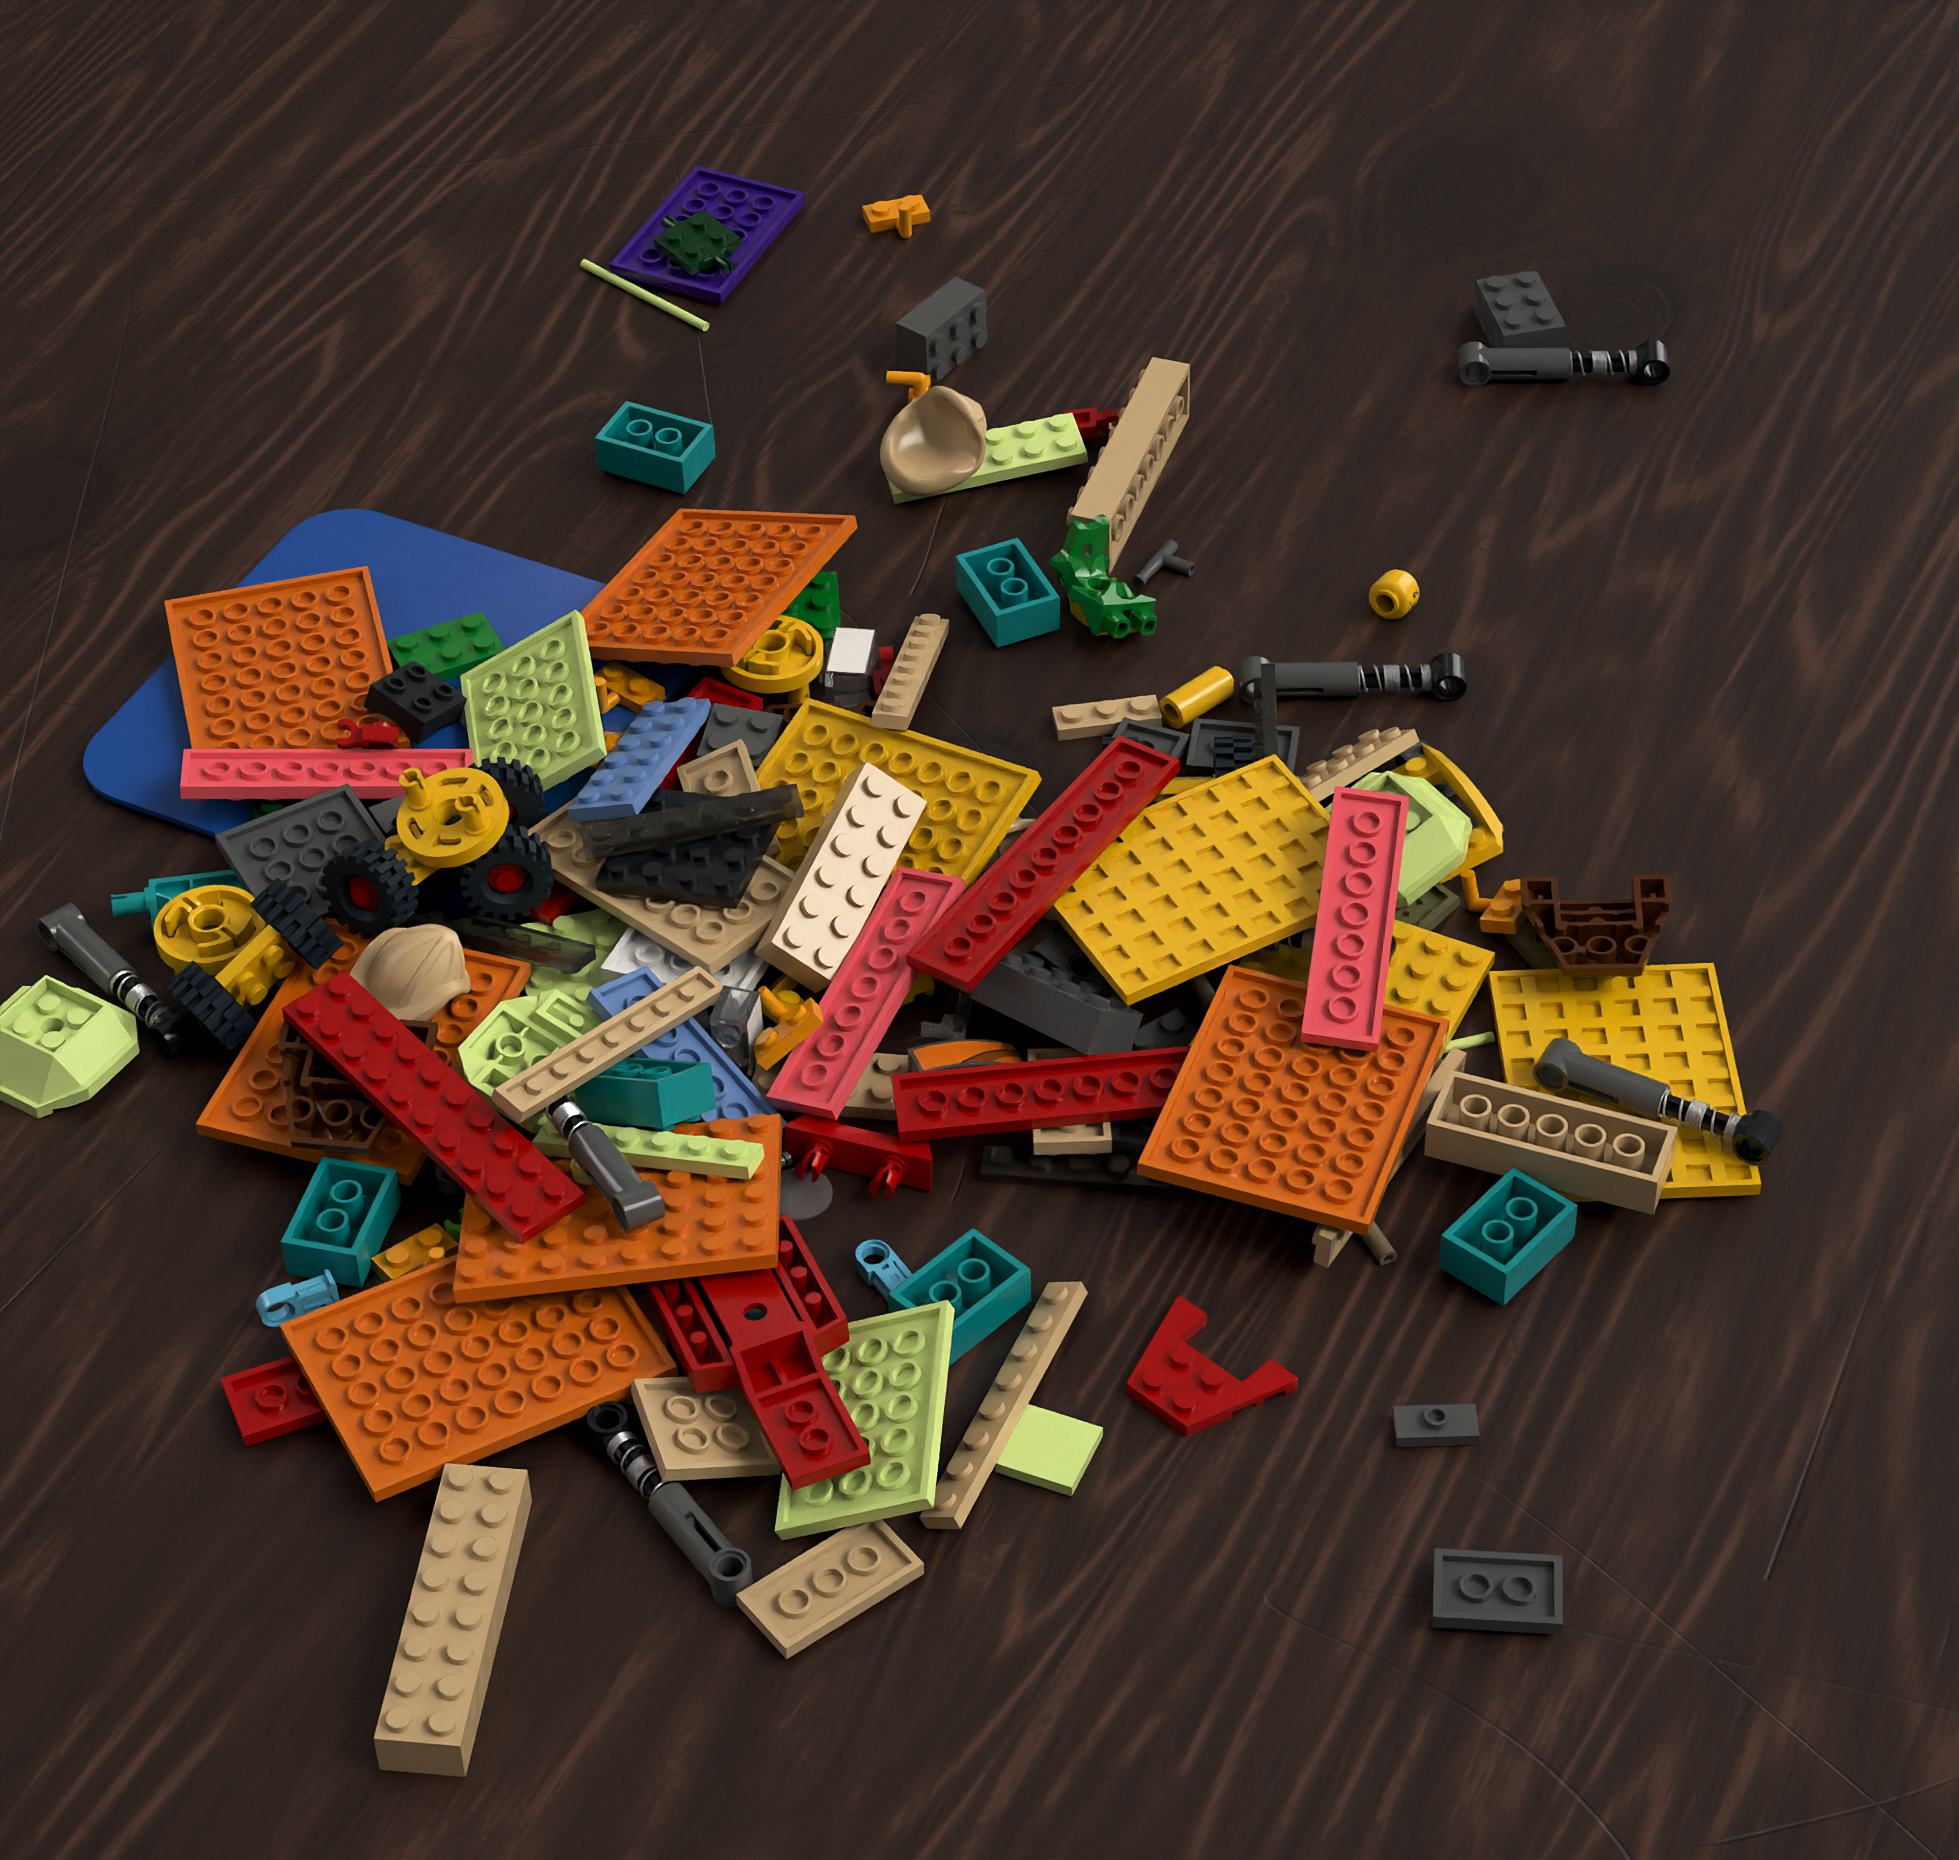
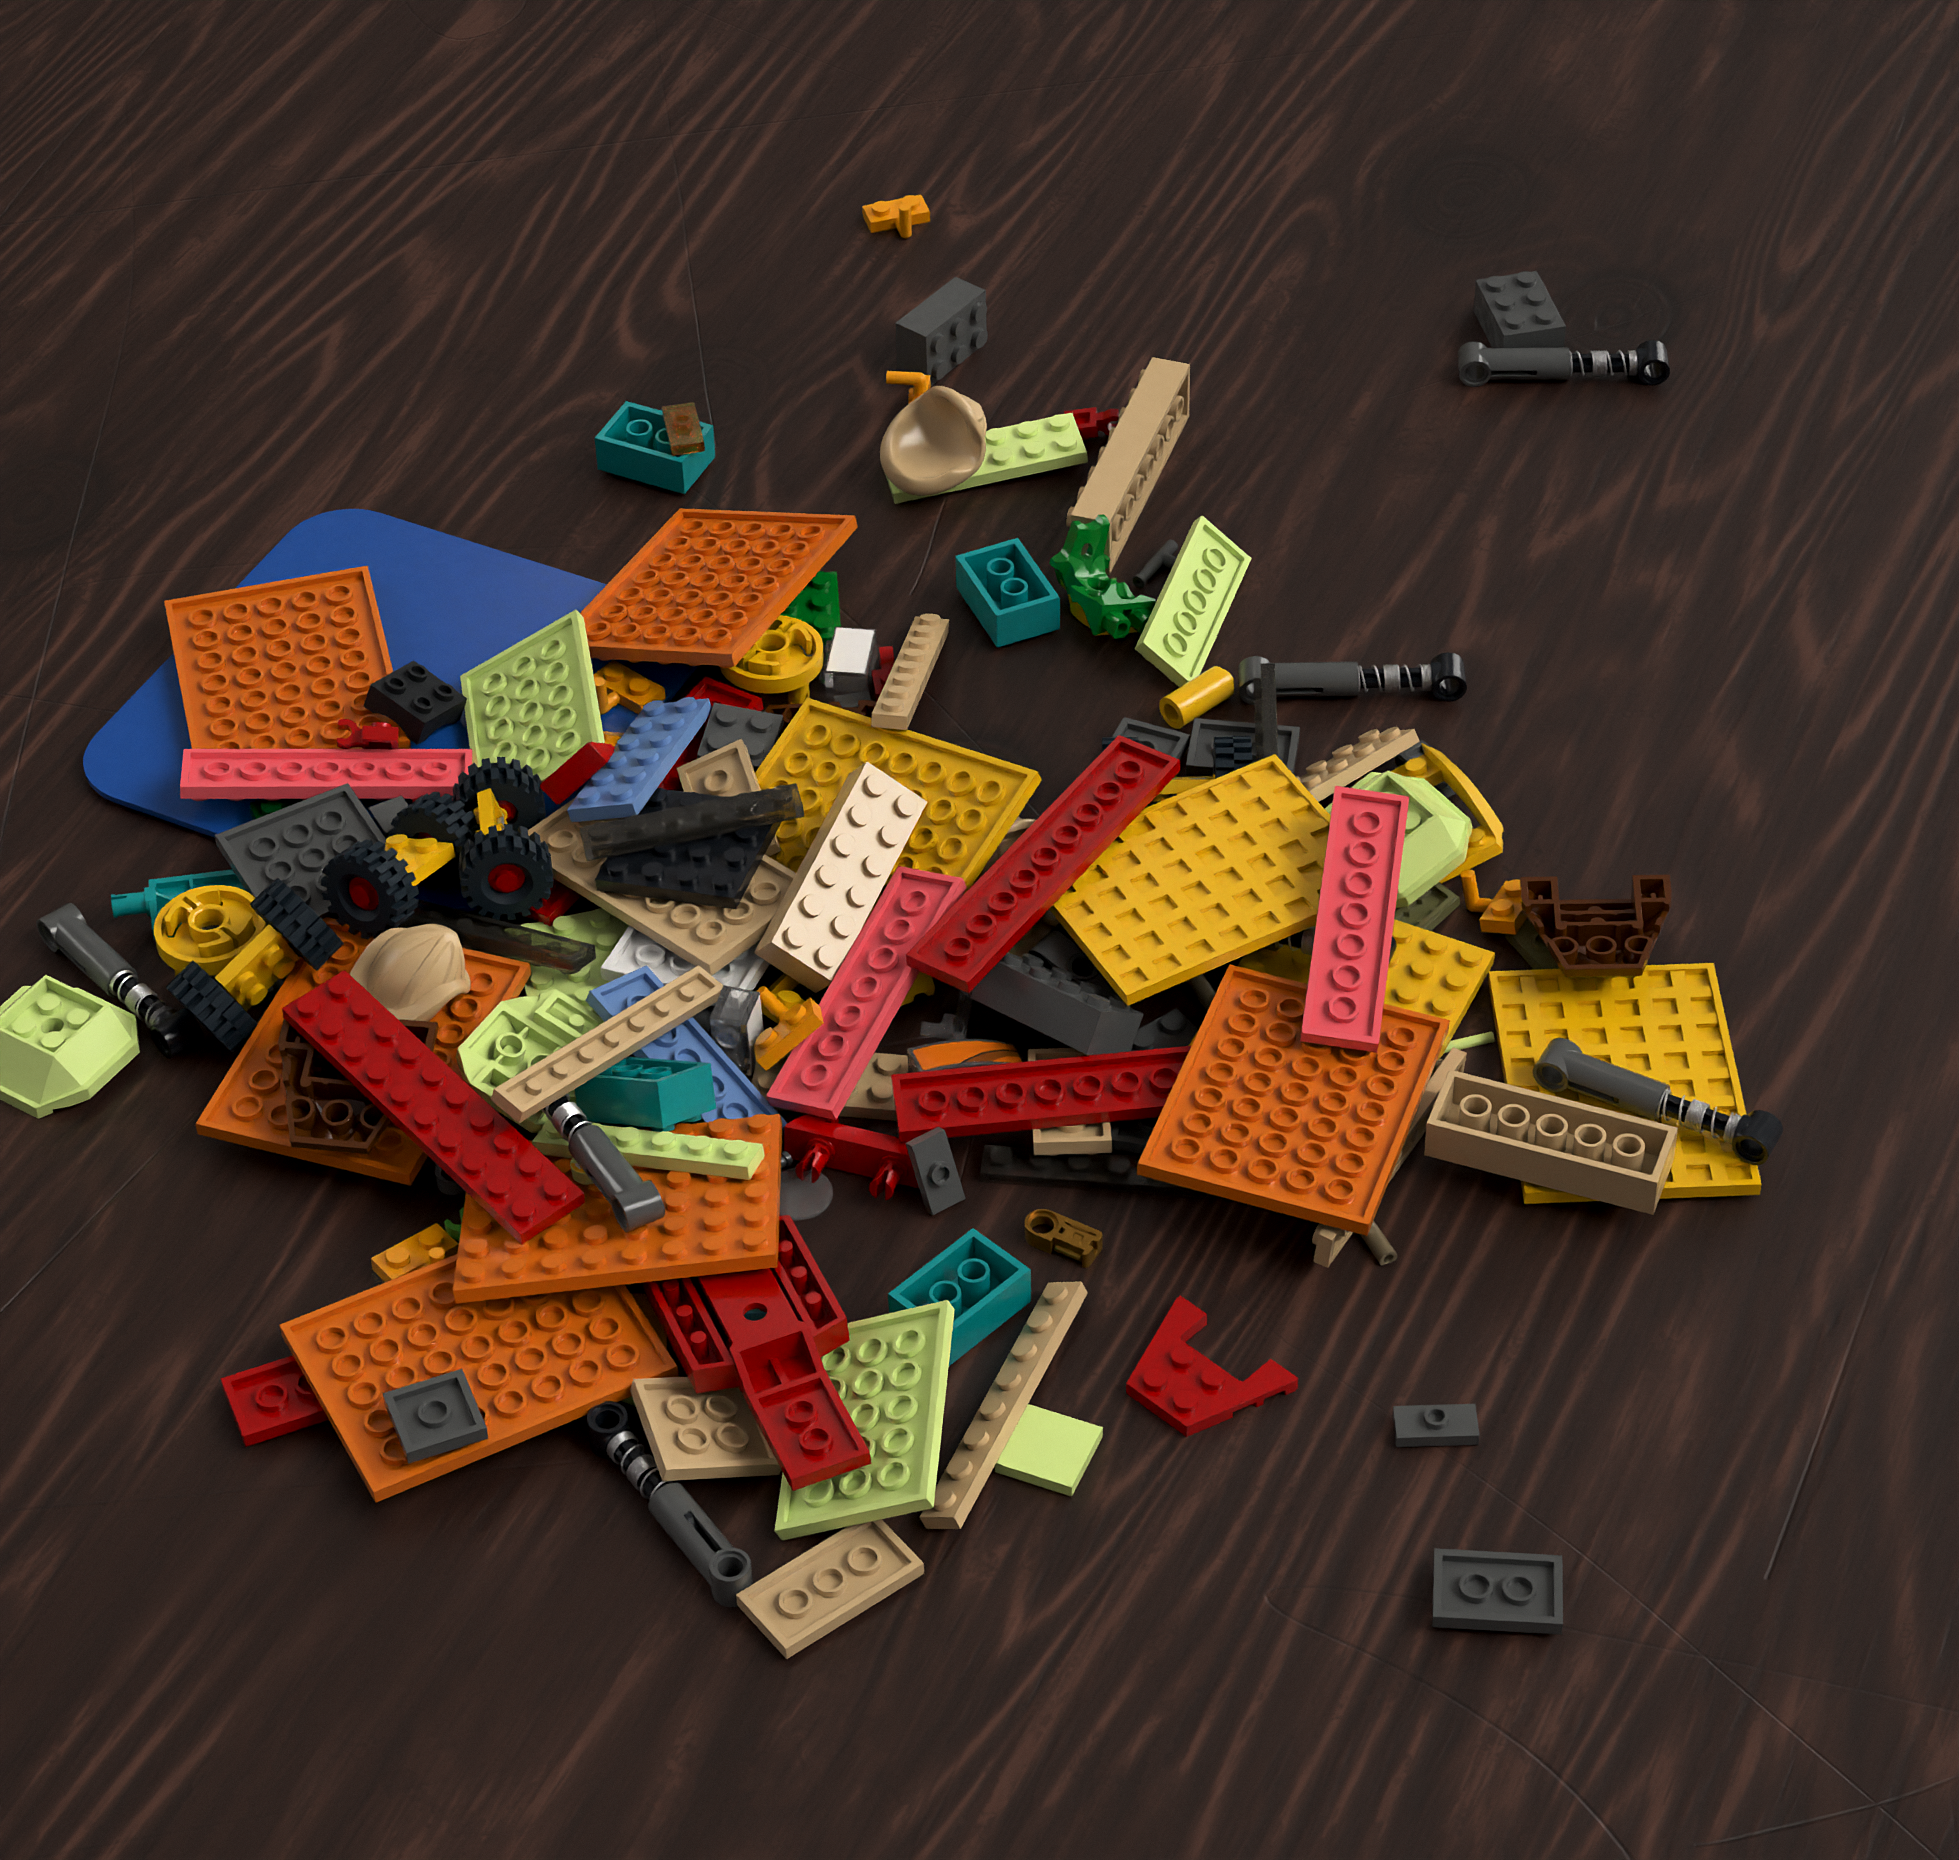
medium azure piece [256,1270,340,1327] -> none
teal brick [281,1156,402,1288] -> none
tan brick [374,1463,532,1777] -> none
green plate [386,611,506,682] -> none
yellow piece [396,767,509,868] -> none
yellowish green axle [580,259,709,331] -> none
dark purple plate [609,165,805,304] -> none
dark green plate [653,210,742,276] -> none
medium azure piece [855,1240,913,1309] -> none
tan plate [1052,695,1162,741] -> none
yellow head [1369,569,1419,620] -> none
teal brick [1439,1168,1578,1306] -> none
none -> dark grey plate [383,1369,488,1464]
none -> red slope [540,742,615,805]
none -> clear orange plate [662,402,705,456]
none -> dark grey plate [905,1127,966,1215]
none -> pearl gold piece [1025,1209,1102,1268]
none -> yellowish green plate [1135,516,1252,687]

